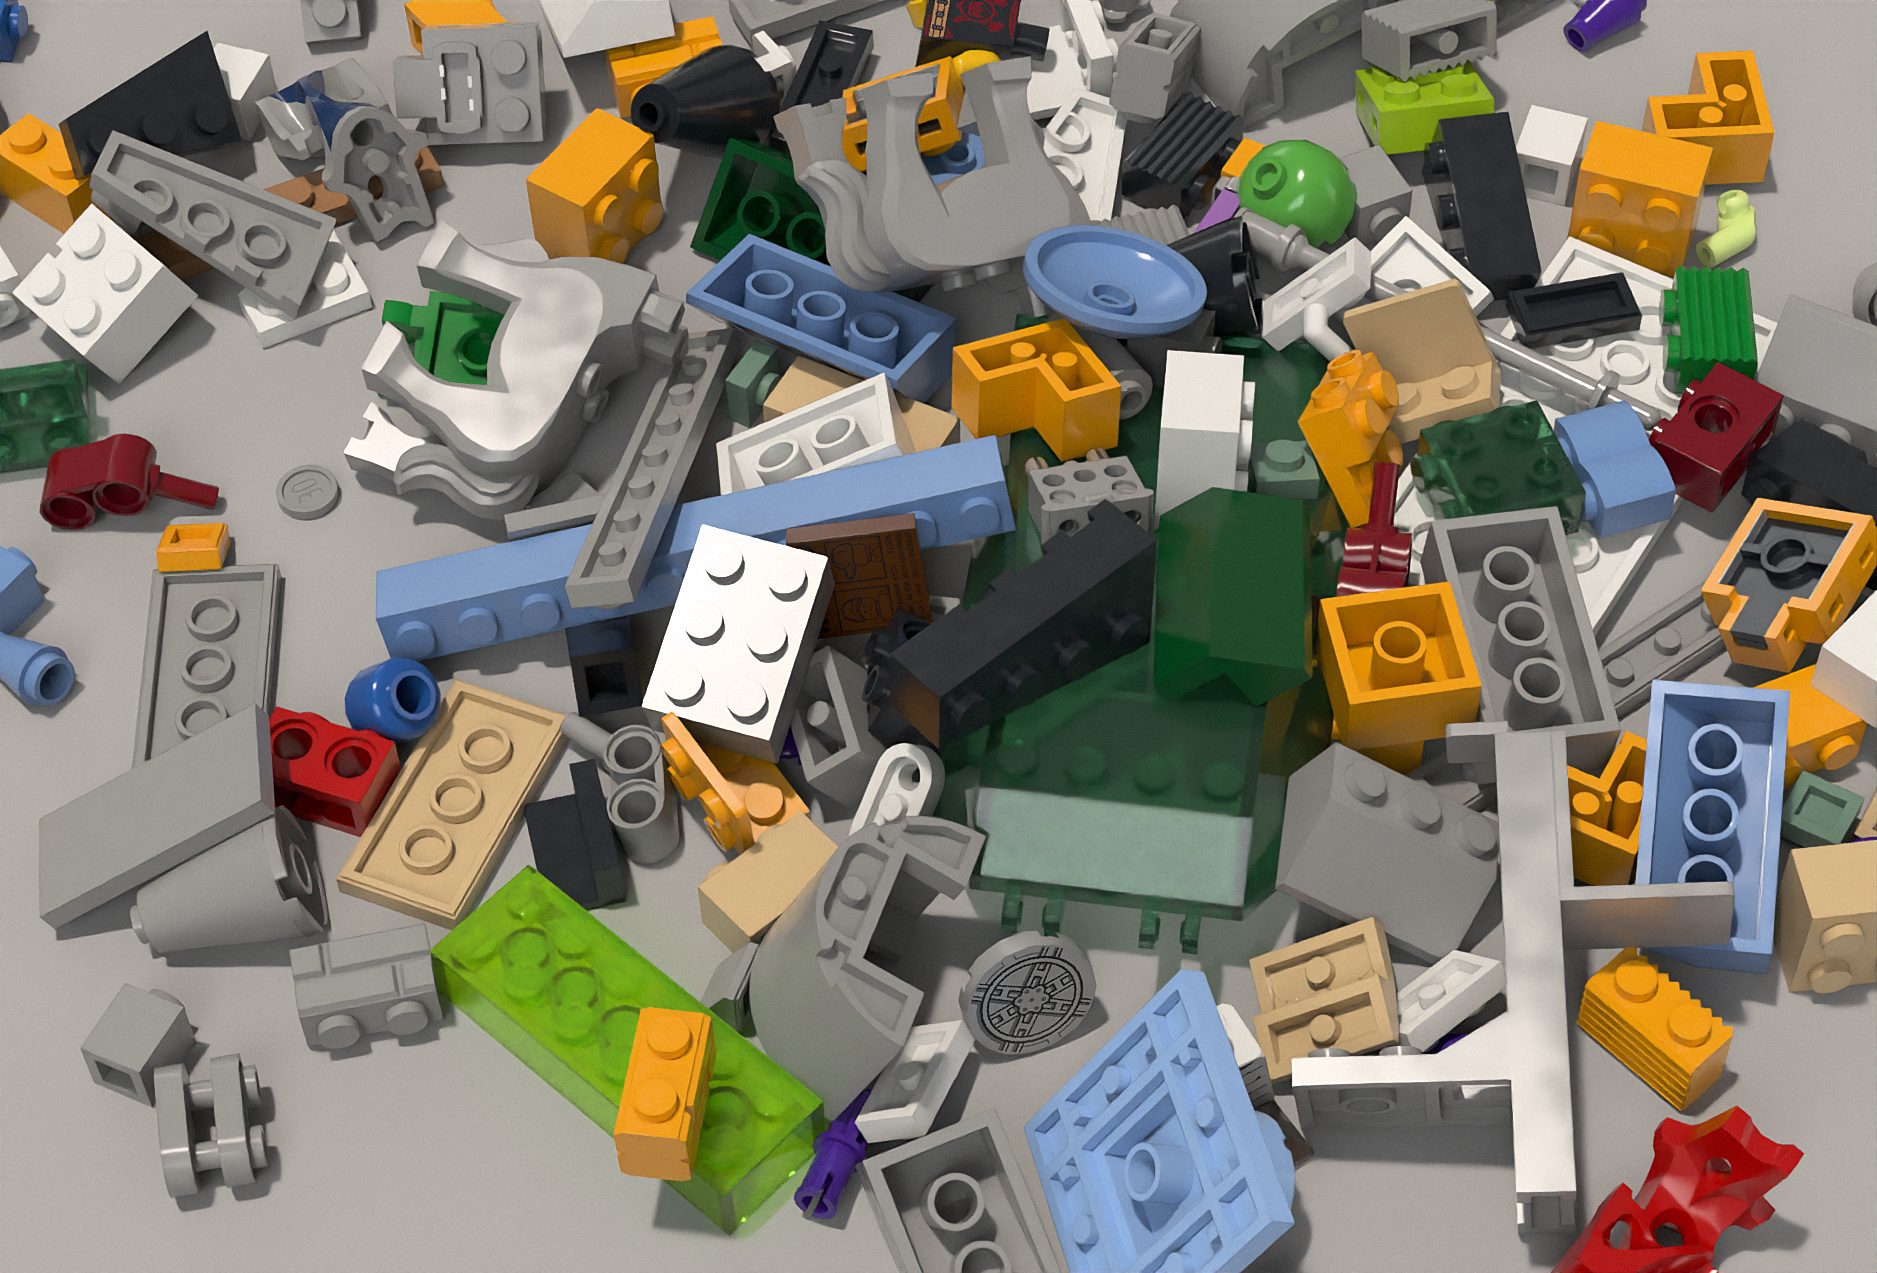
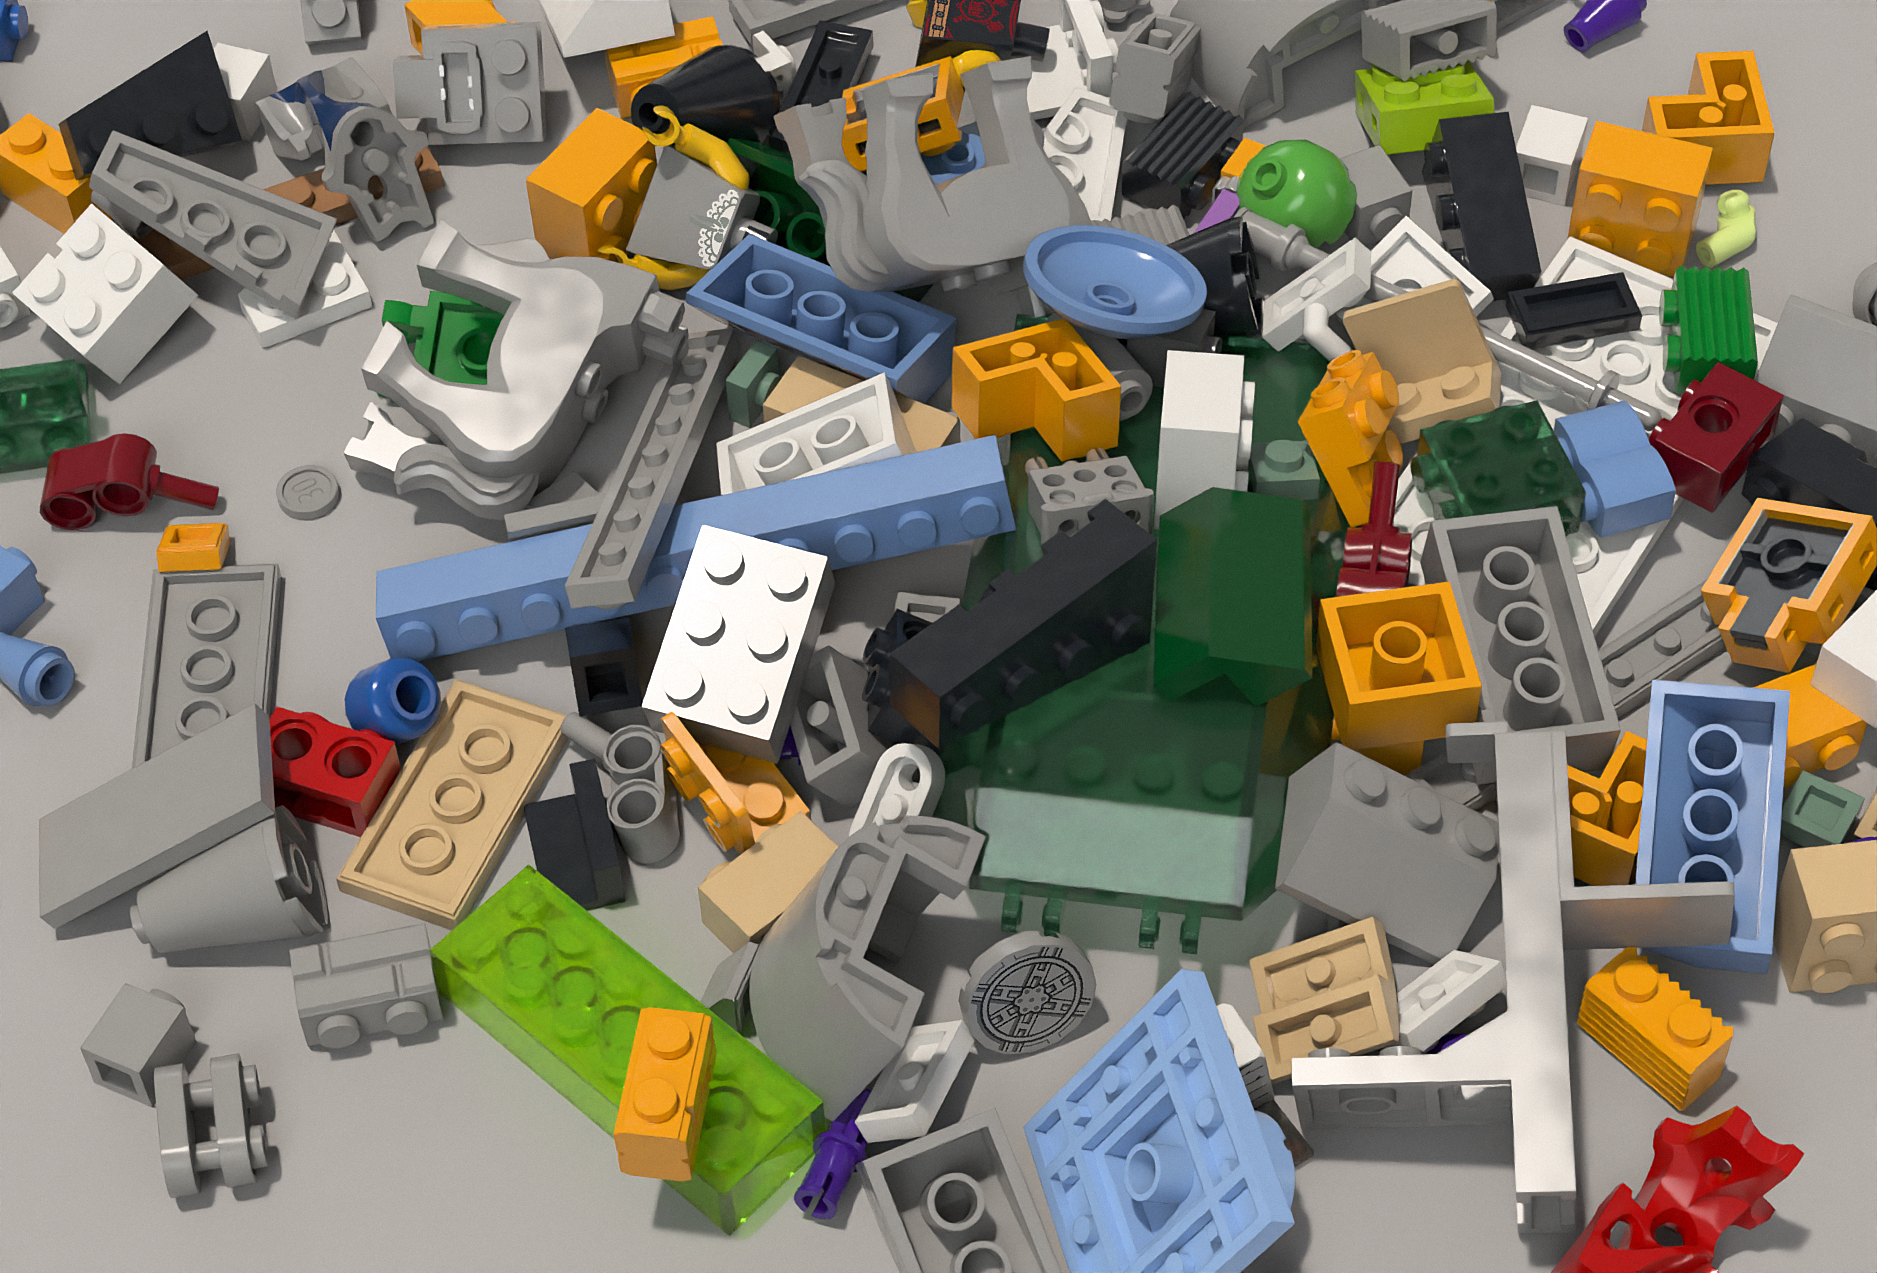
reddish brown tile [786,513,933,639] -> none
none -> torso [597,105,778,290]

